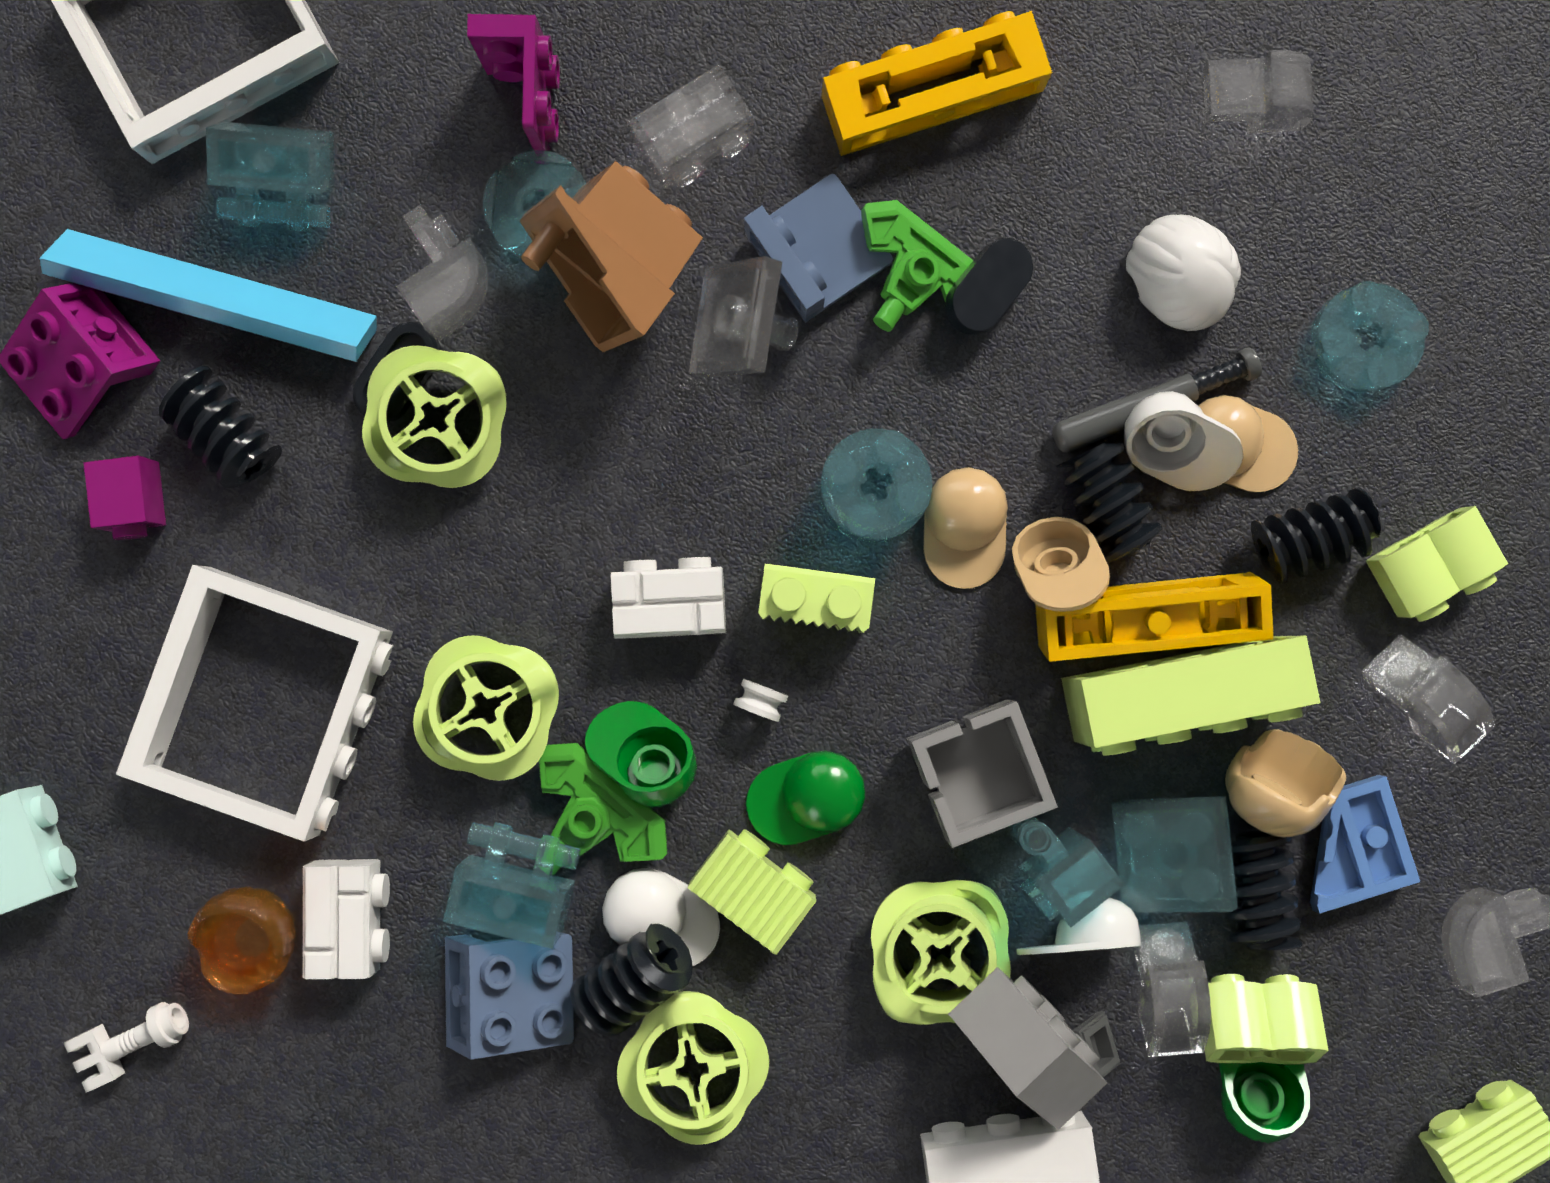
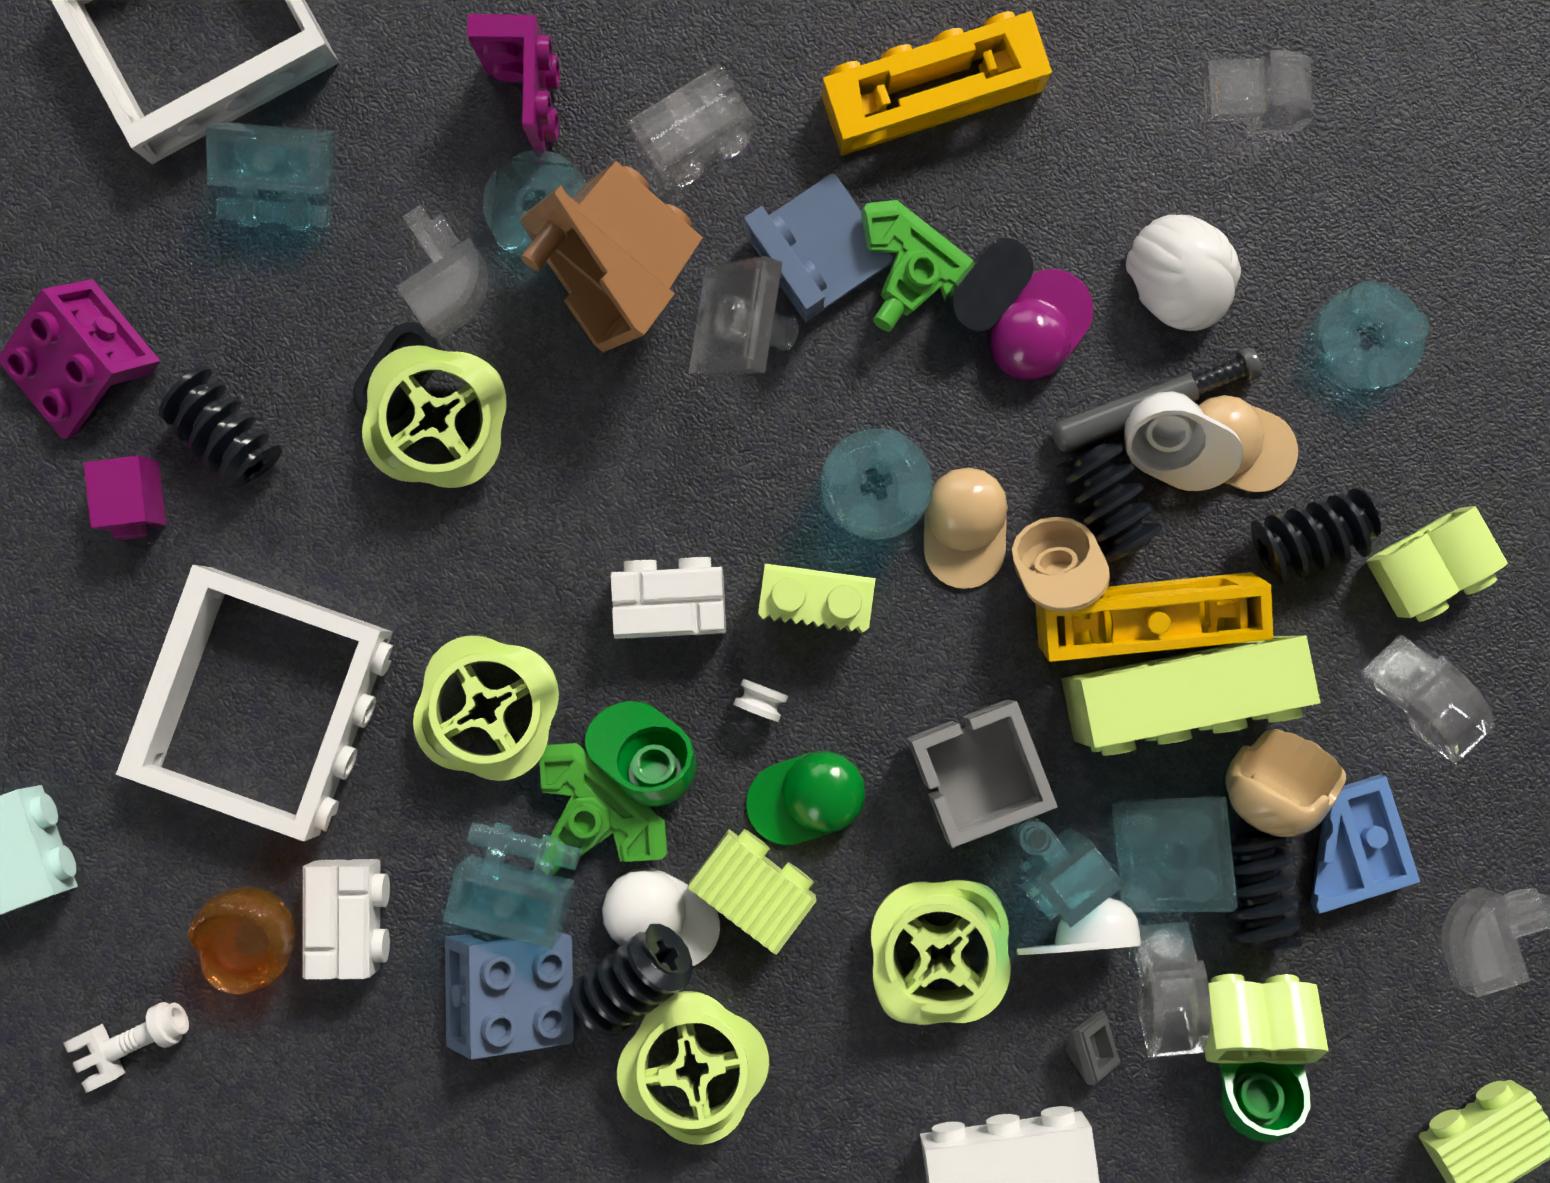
medium azure tile [40,229,377,362] -> none
light grey piece [948,967,1107,1130] -> none
none -> magenta cap [990,269,1093,380]

